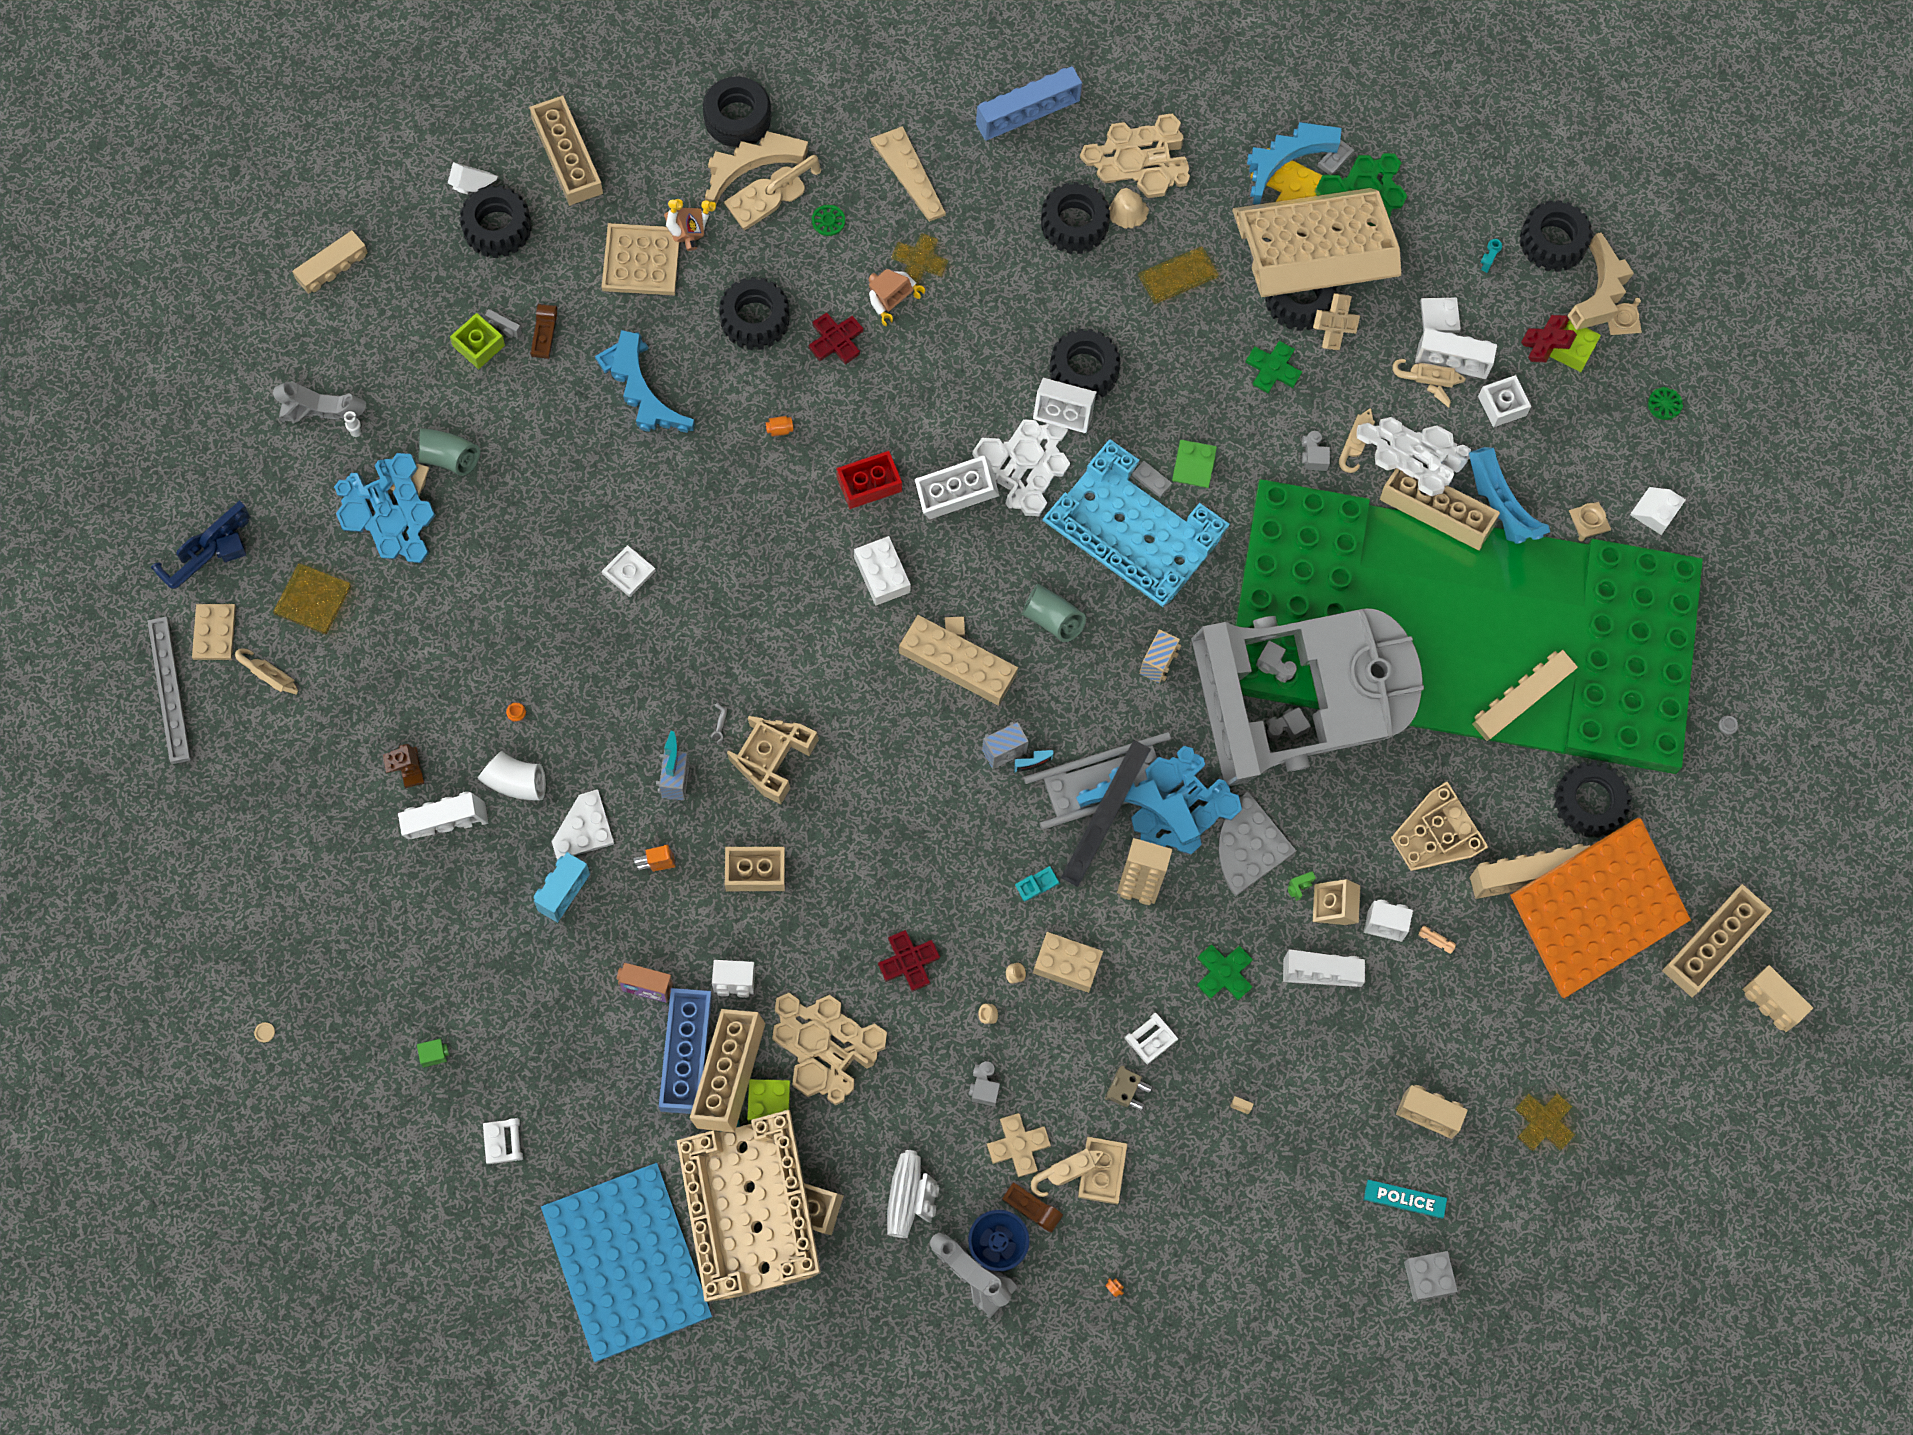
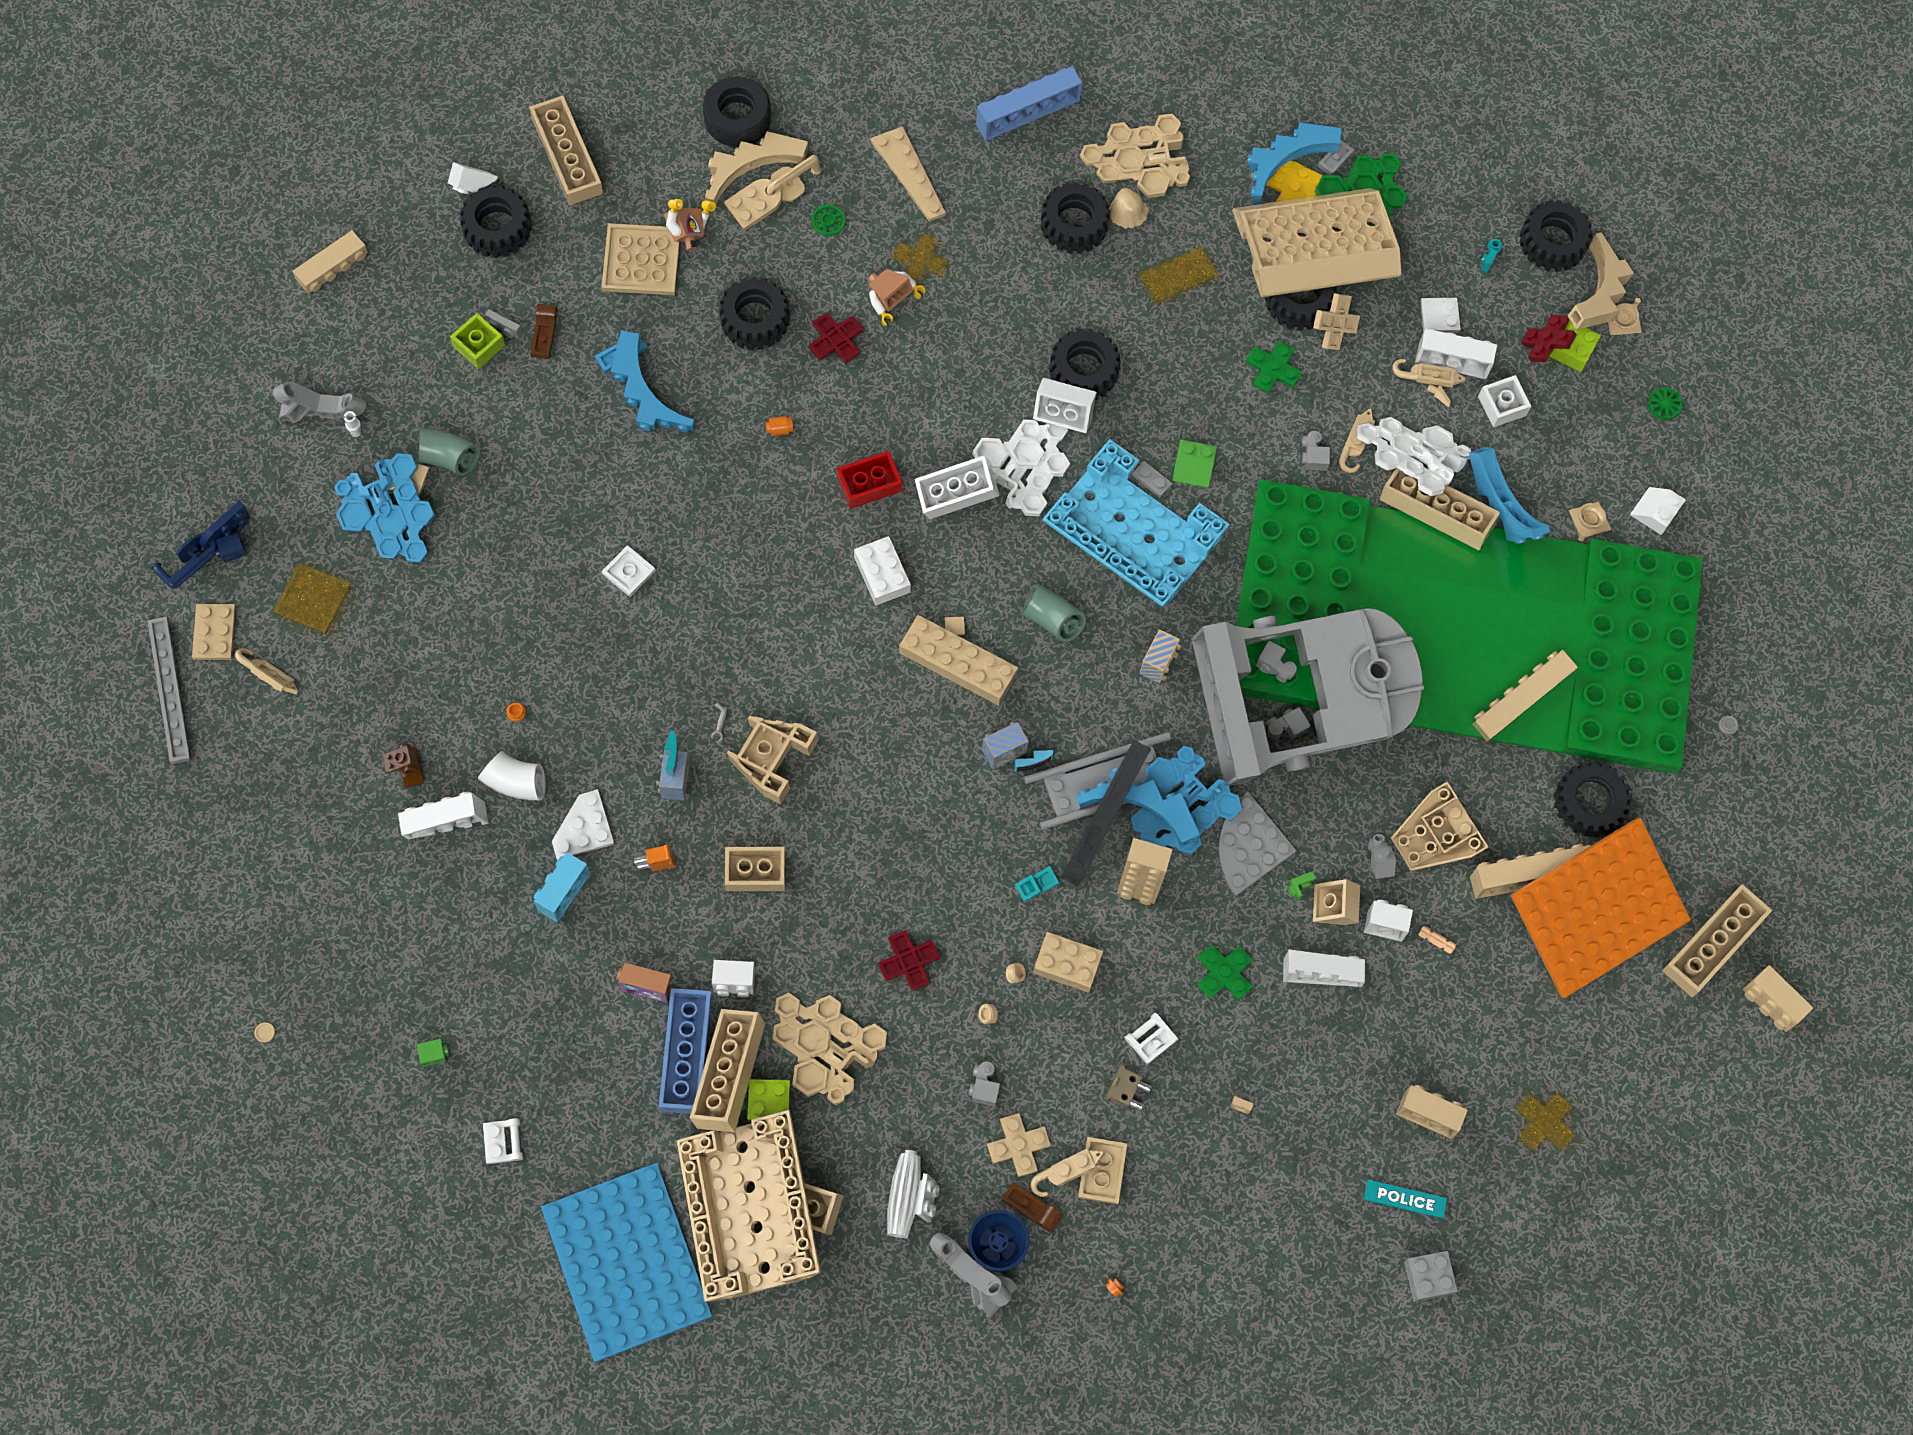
none -> light grey brick [1368,834,1396,879]

